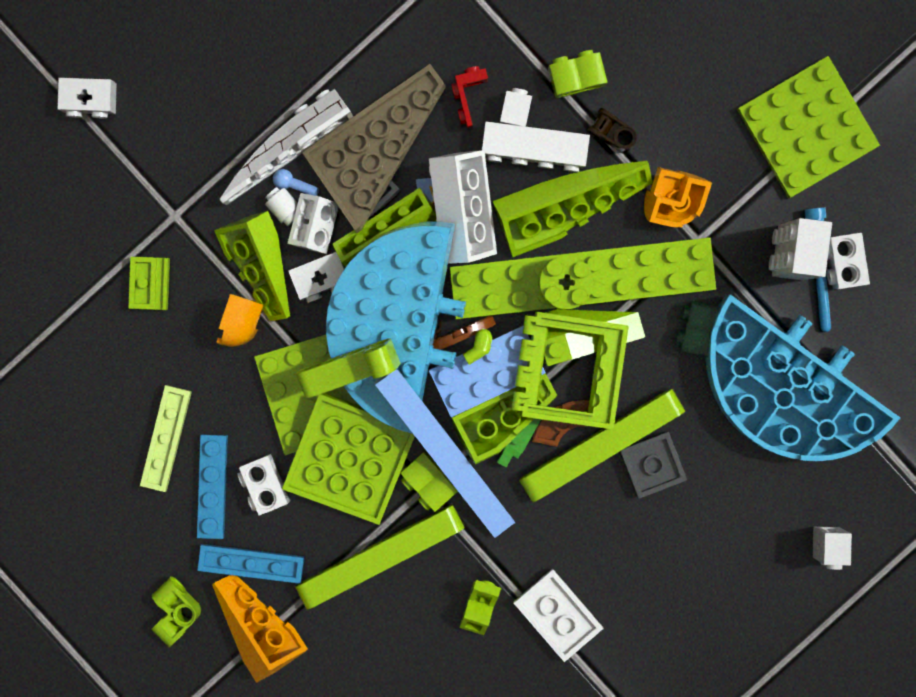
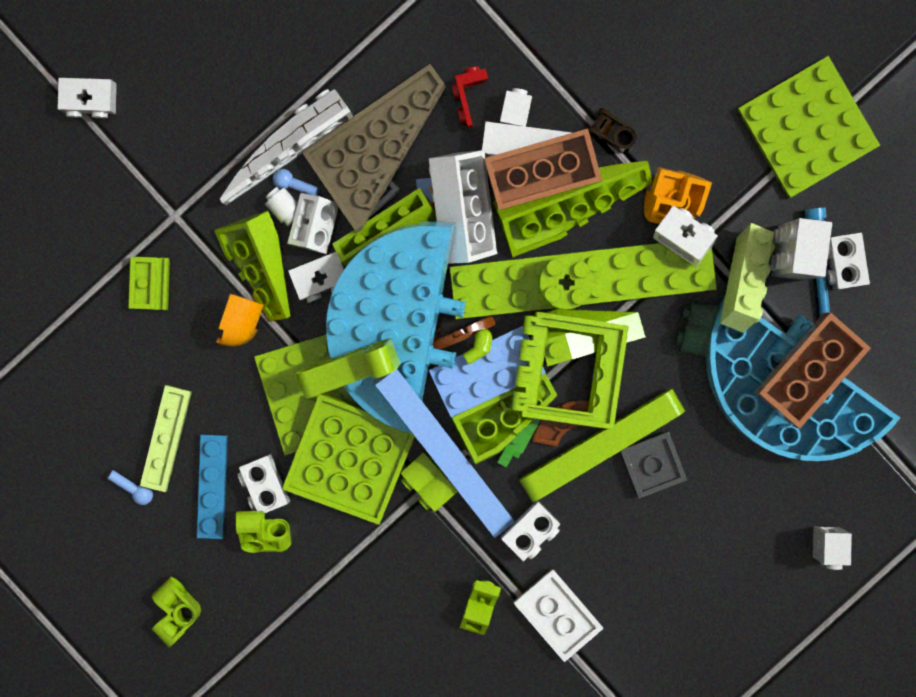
dark azure plate [198,544,305,583] -> none
light orange wedge [212,575,308,683] -> none
lime beam [295,505,465,610] -> none
lime brick [548,50,608,98] -> none
none -> light blue bar [107,470,153,505]
none -> lime piece [236,511,292,553]
none -> nougat brick [484,129,602,210]
none -> white brick [501,500,560,561]
none -> white brick [653,206,718,268]
none -> yellowish green brick [720,223,775,333]
none -> nougat brick [754,312,871,429]

